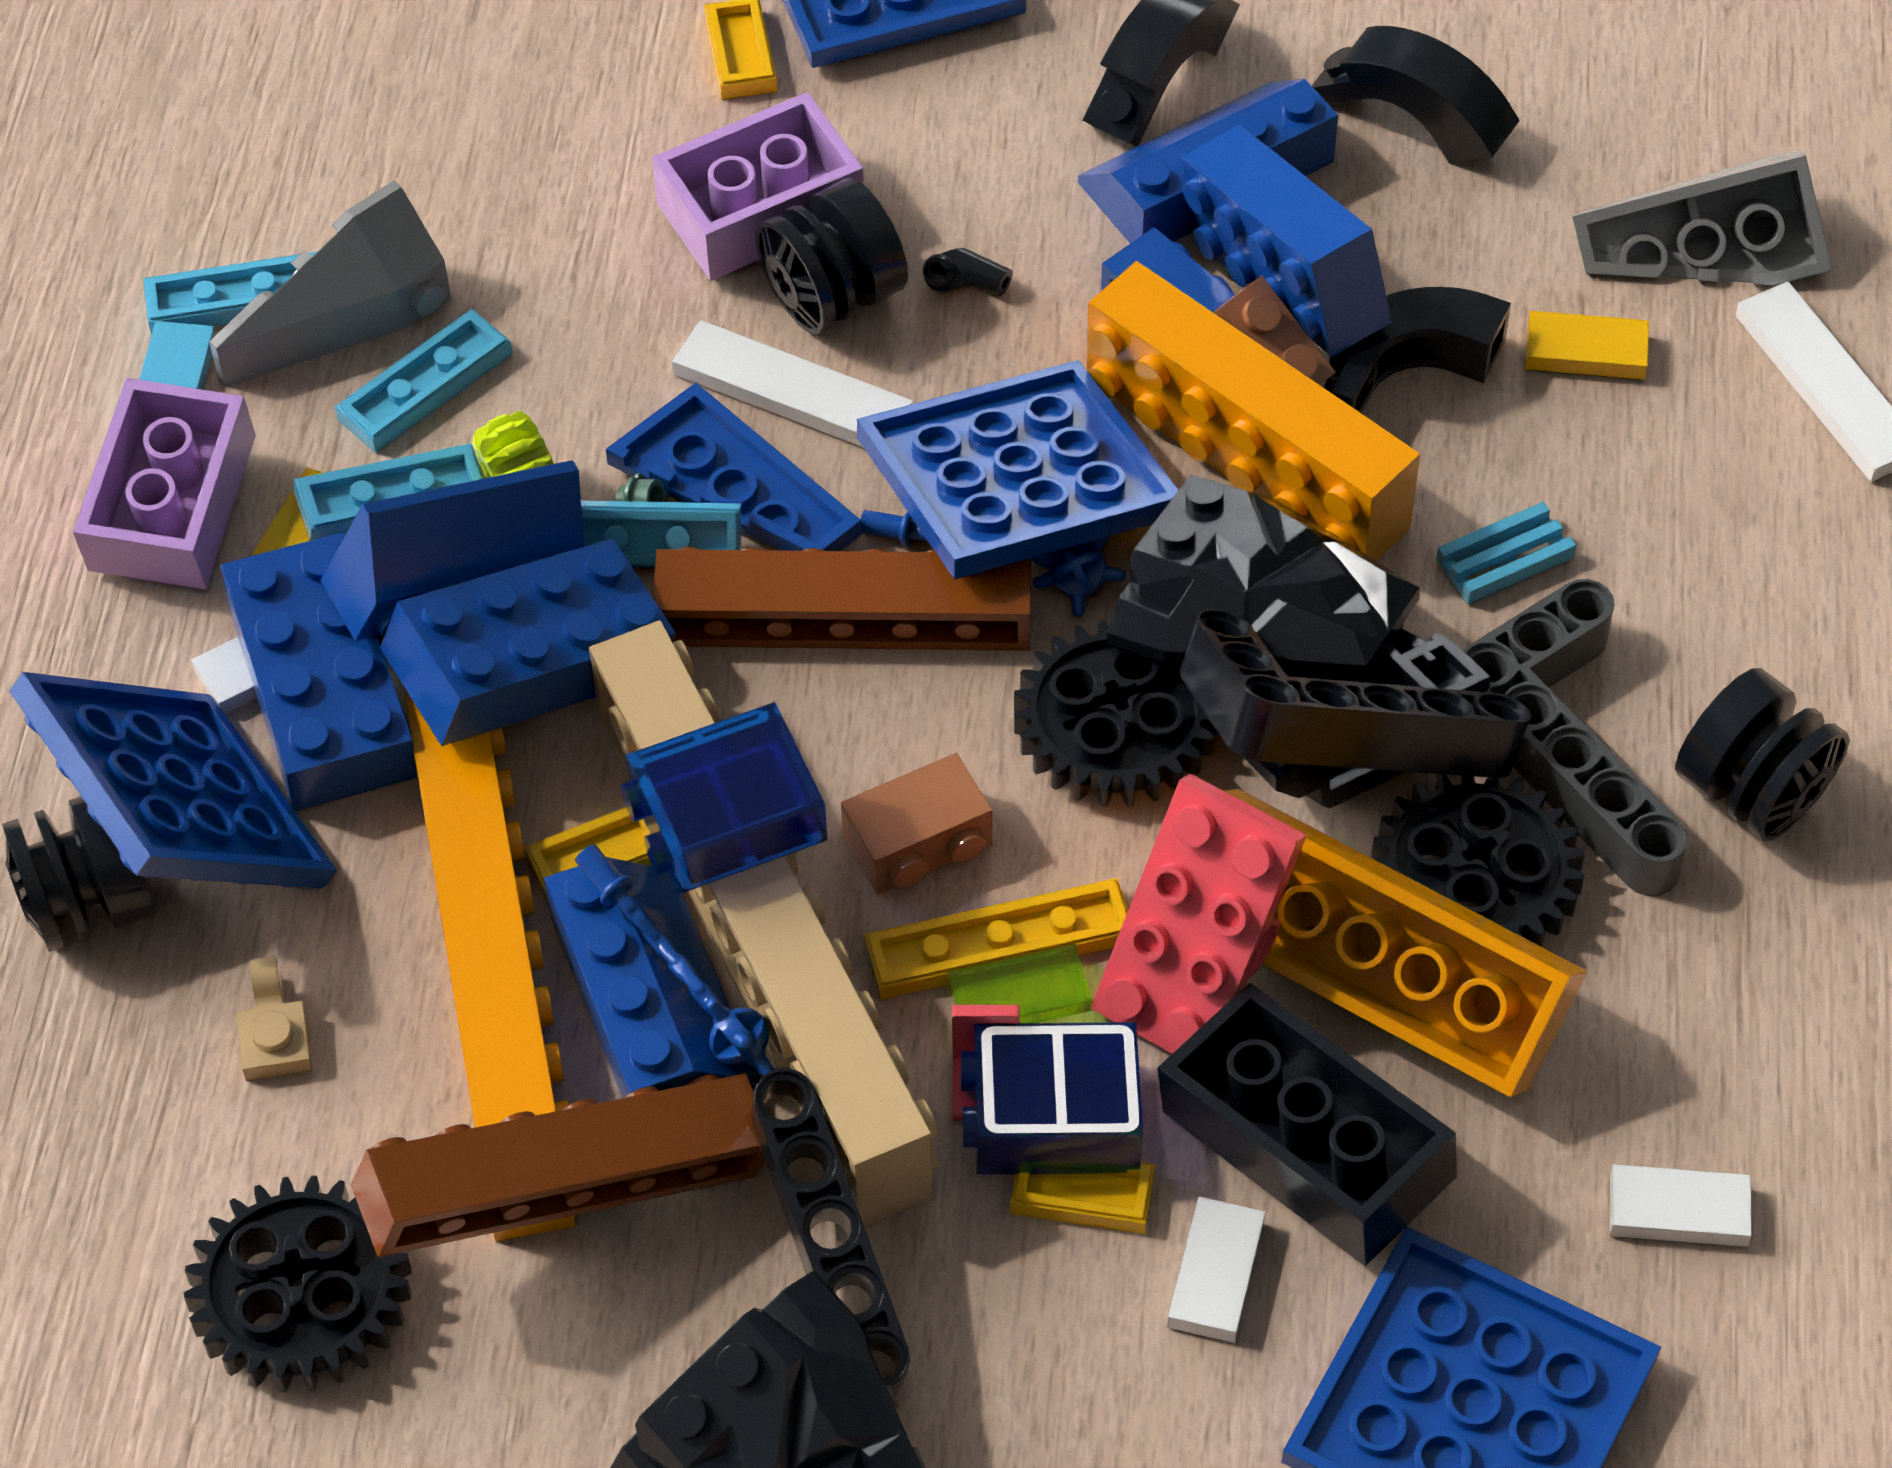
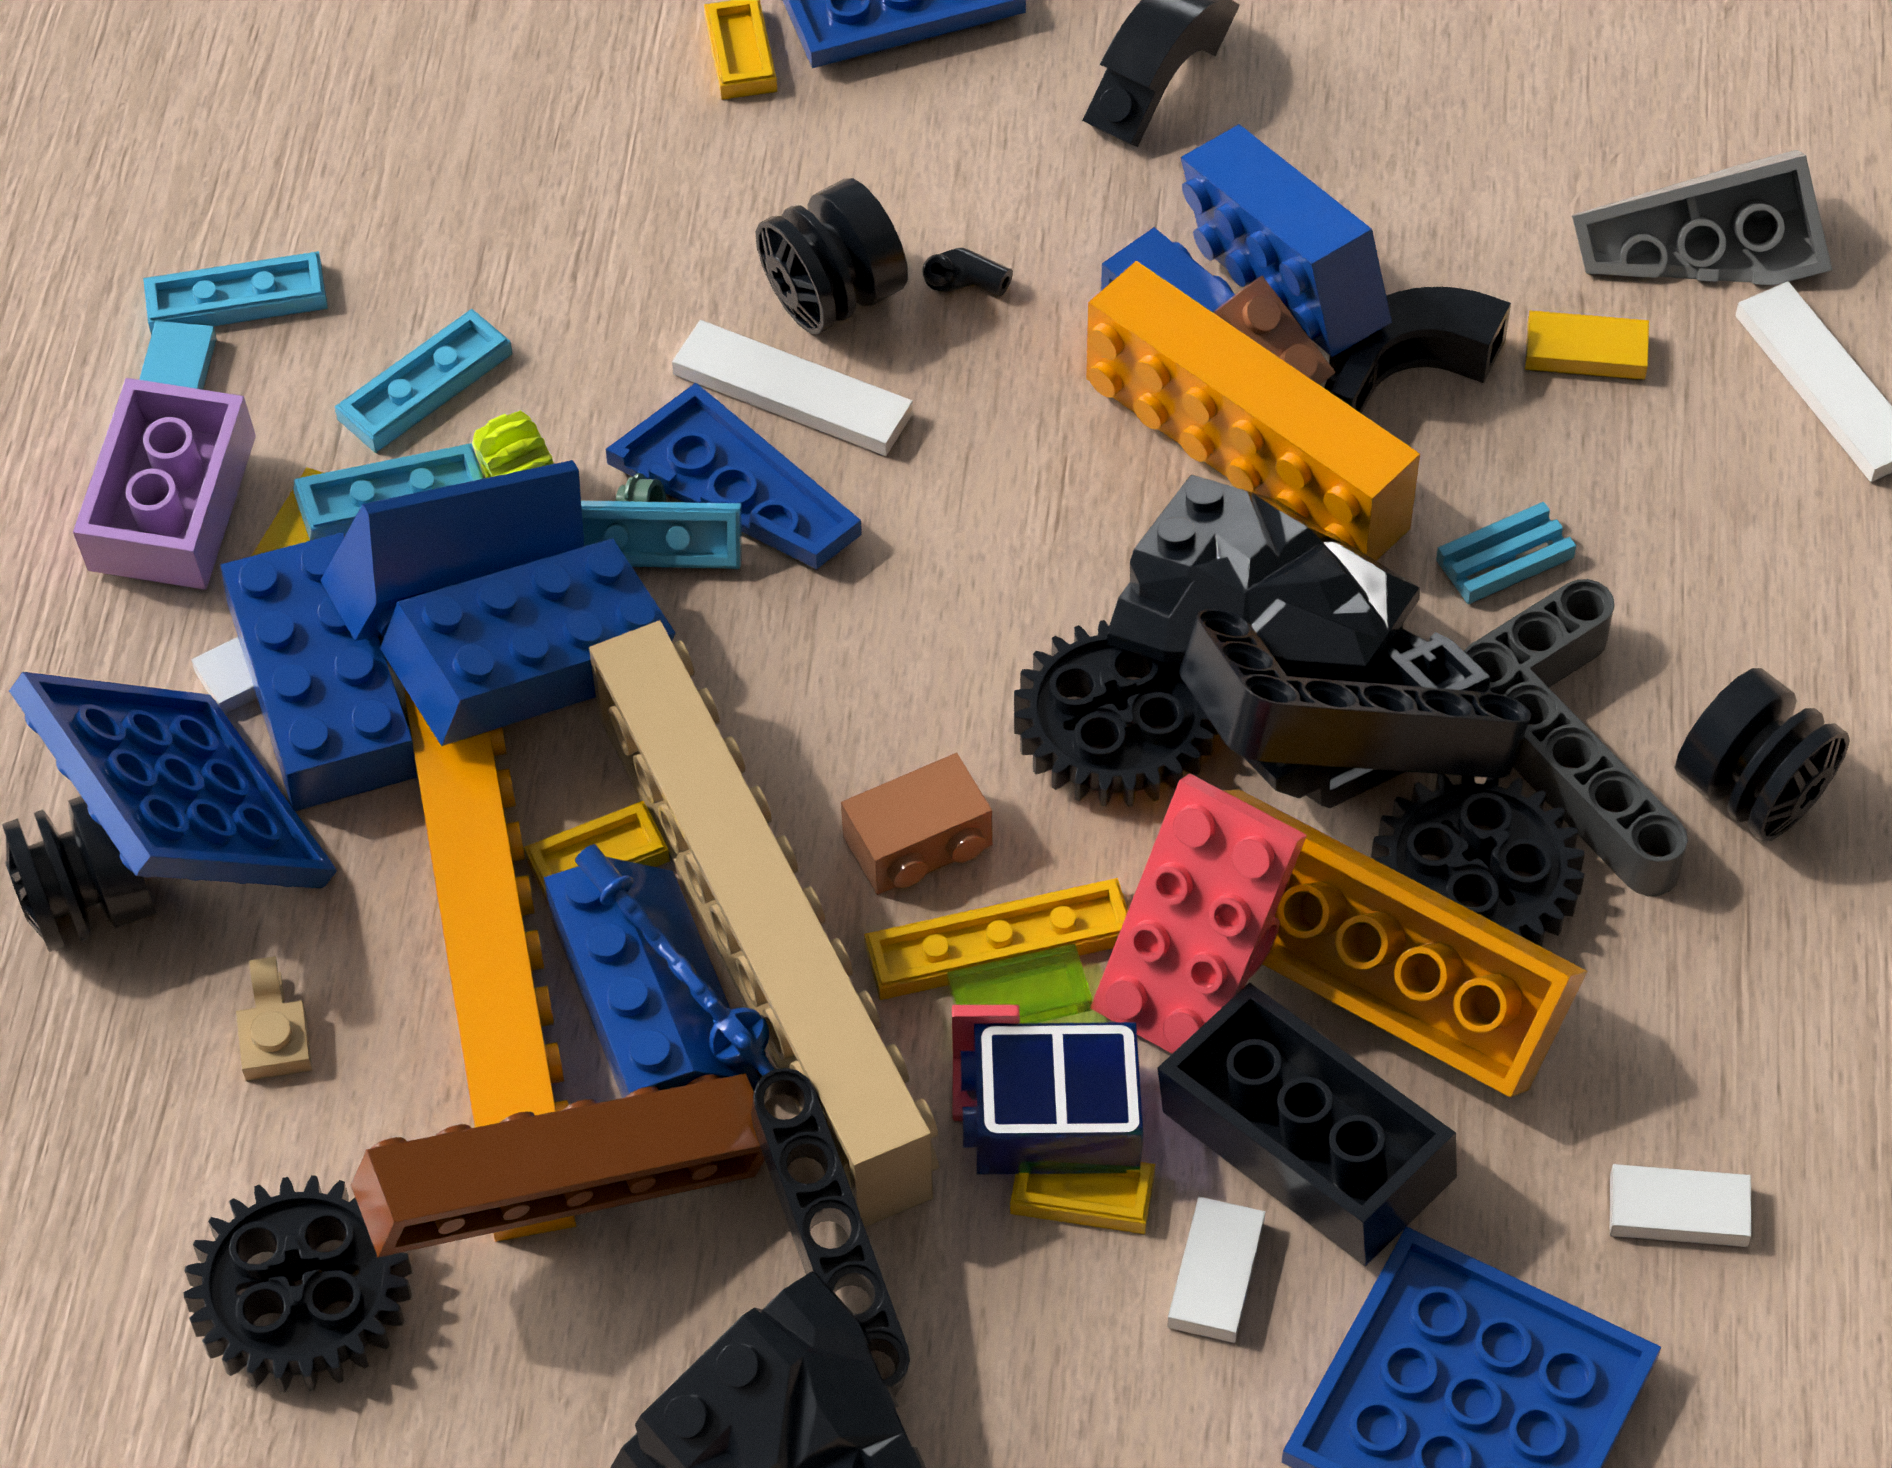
light grey wedge [209,180,451,386] -> none
clear blue brick [620,702,828,895] -> none
lavender brick [652,92,864,281] -> none
dark orange brick [653,547,1031,651] -> none
blue plate [857,360,1179,580] -> none
blue piece [861,510,1126,617] -> none
blue slope [1078,79,1338,243] -> none
black arch [1312,26,1520,164] -> none

